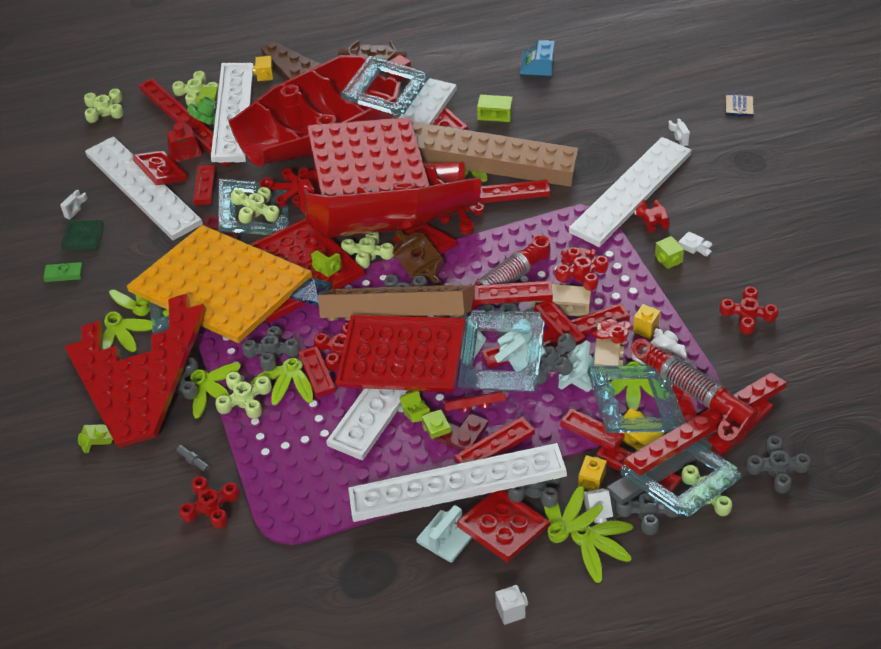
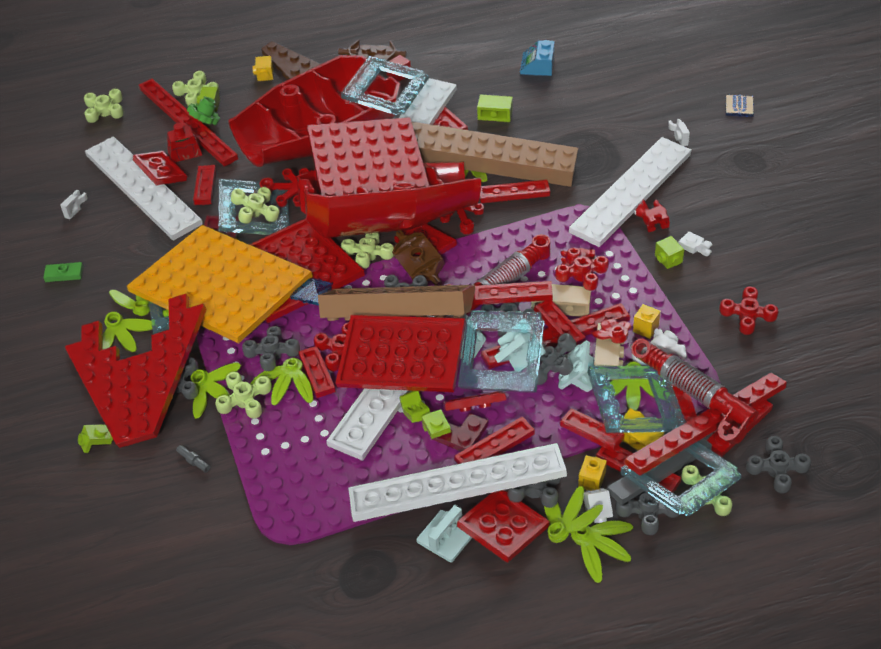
clear green plate [61,220,104,250] -> none
red gear [179,476,240,529] -> none
white plate [211,63,253,163] -> none
lime bracket [311,250,342,277] -> none
white brick [495,585,528,625] -> none

